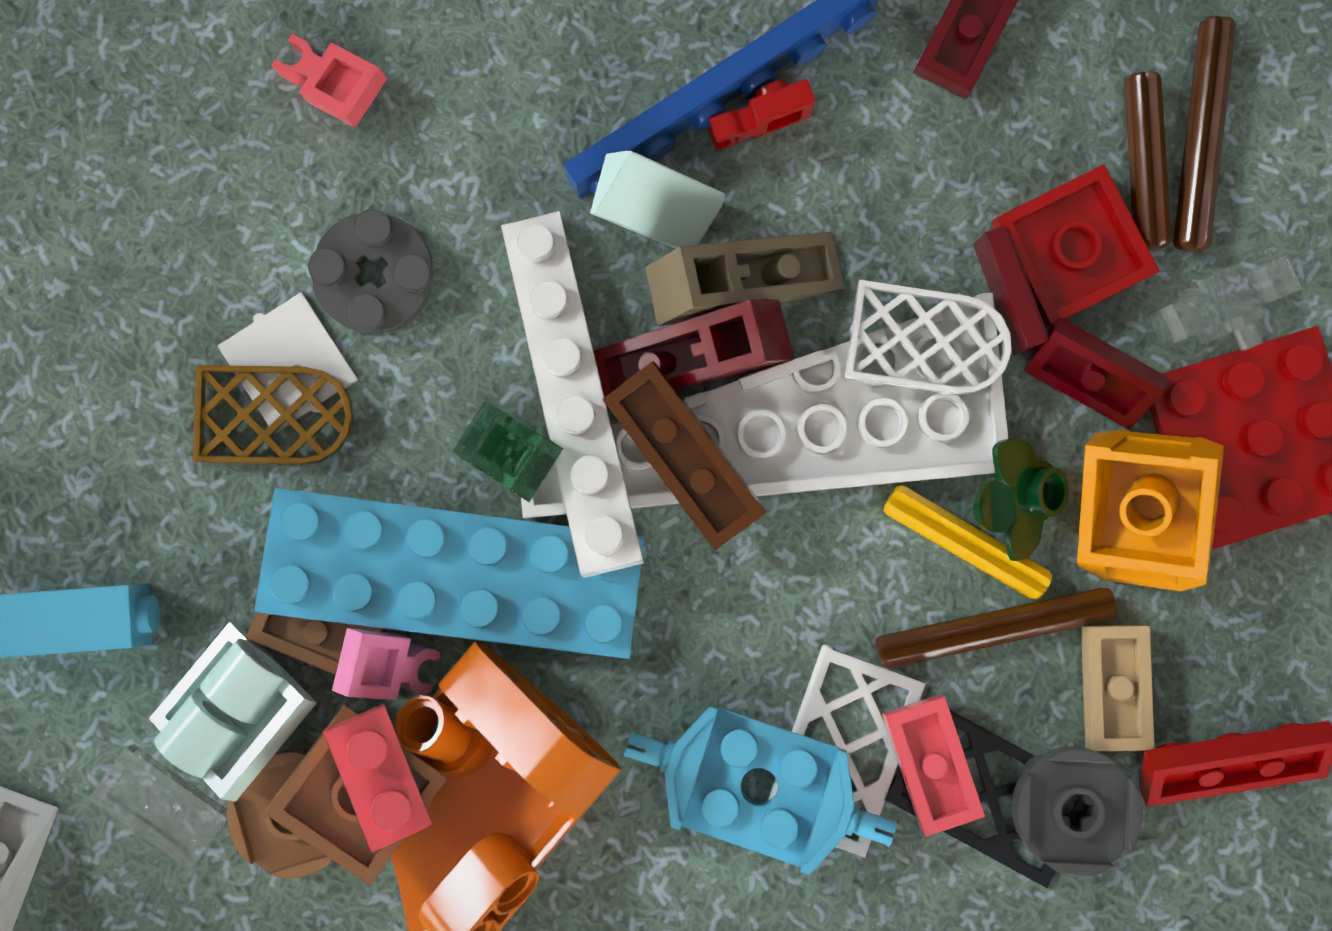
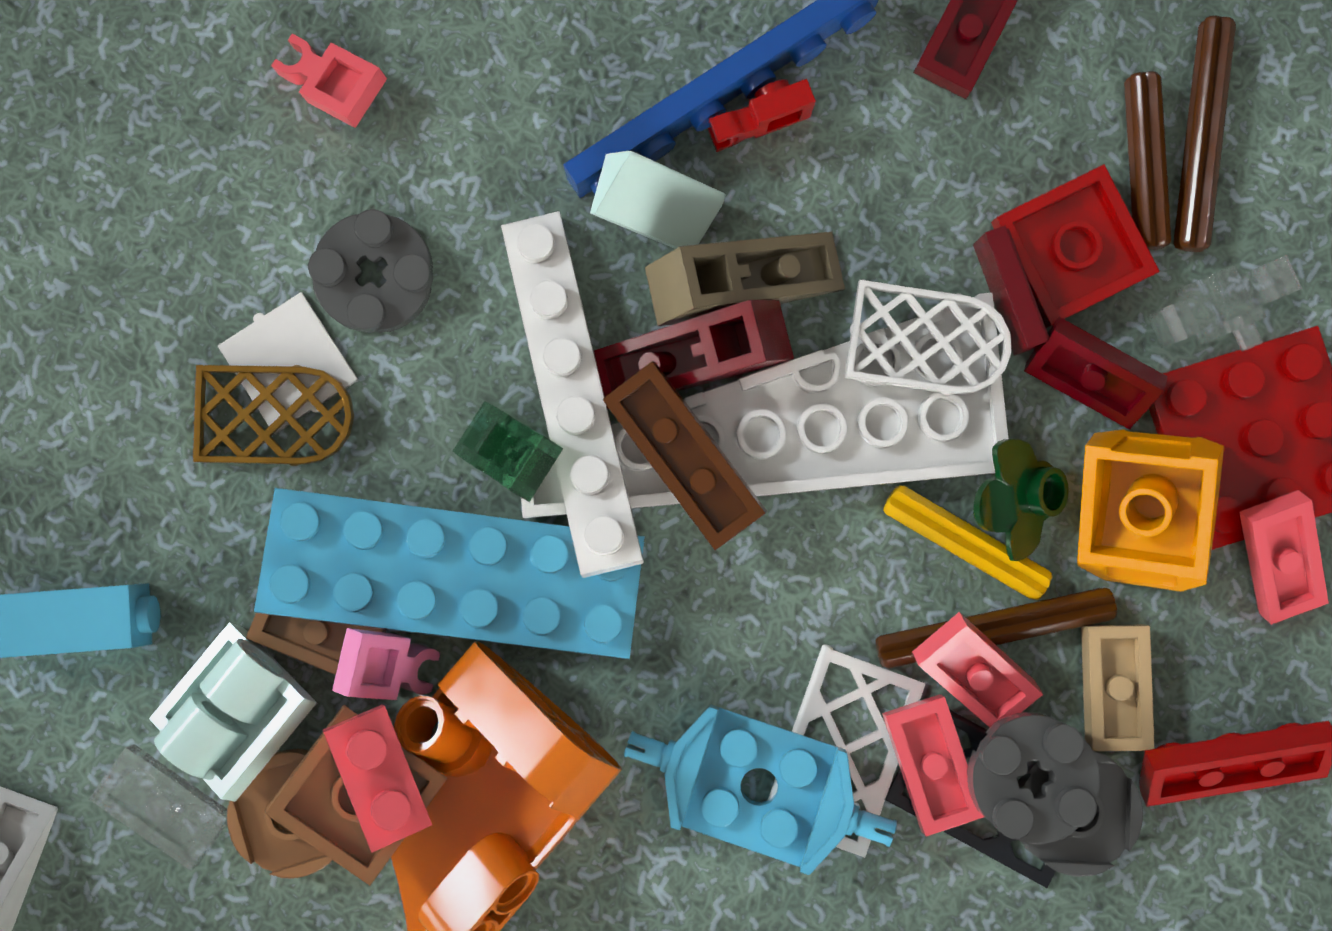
none -> coral plate [912,612,1043,727]
none -> dark grey plate [967,712,1100,844]
none -> coral plate [1239,490,1329,625]

